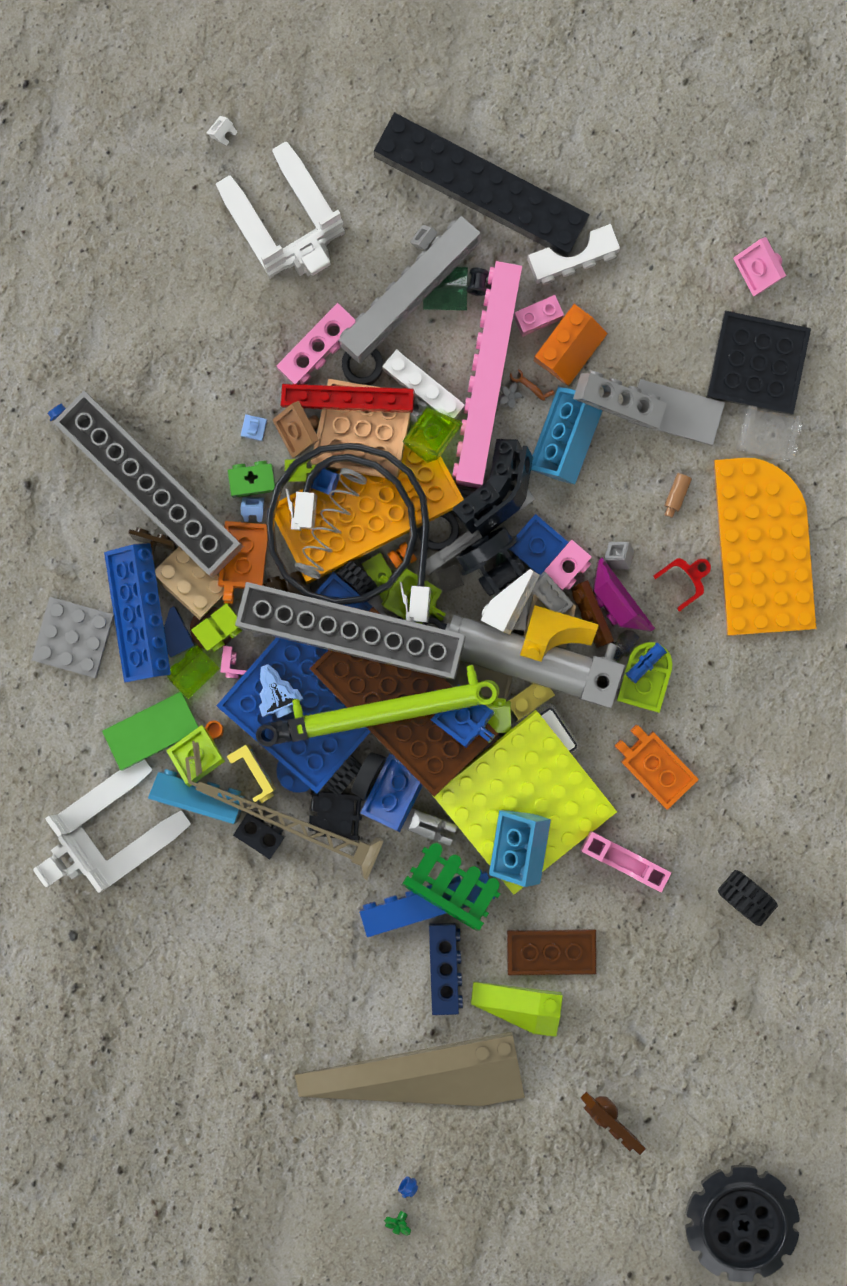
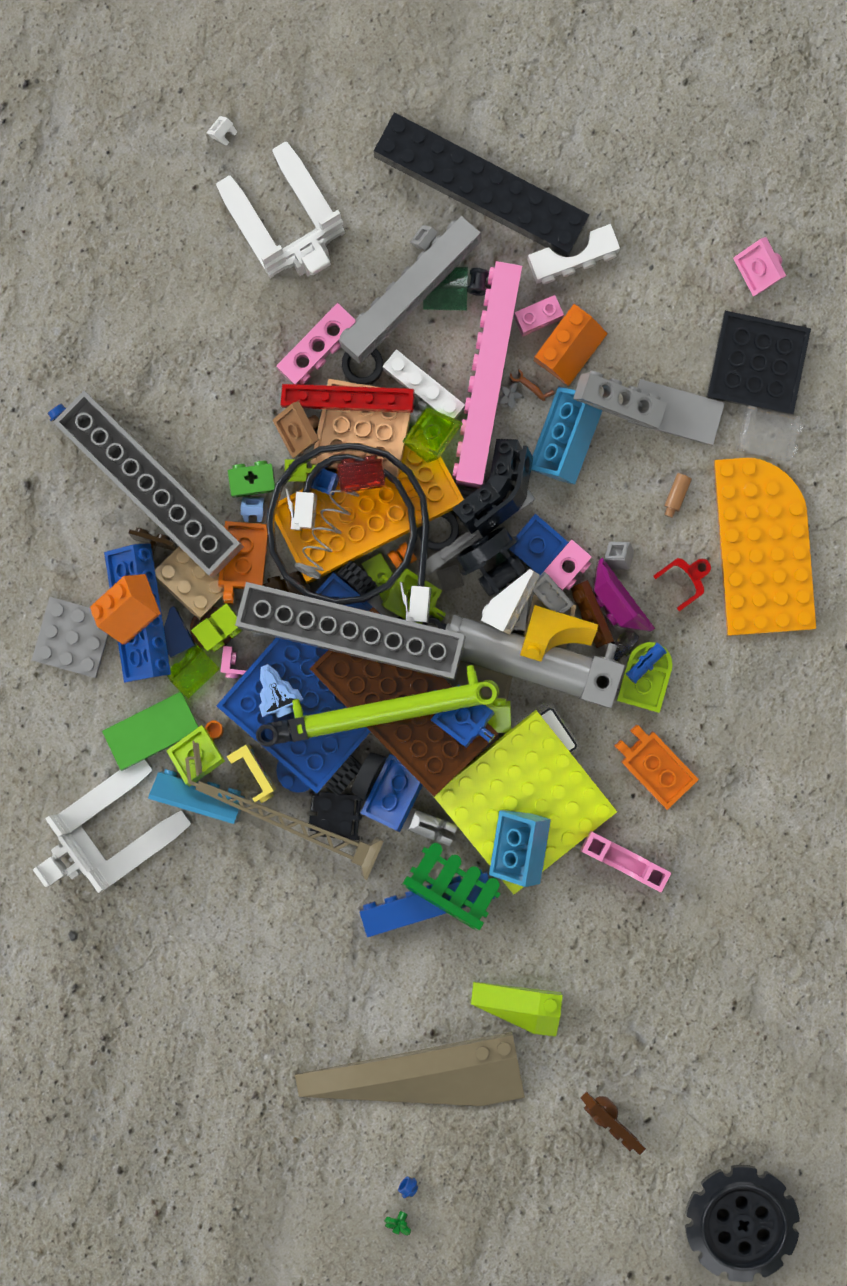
black brick [233,811,286,860] -> none
light blue tile [240,414,267,442] -> none
dark blue brick [429,923,463,1015] -> none
reddish brown tile [507,929,596,975] -> none
light yellow plate [509,683,555,720] -> none
black tyre [717,870,778,926] -> none
none -> orange slope [90,574,161,644]
none -> clear red brick [337,455,387,493]

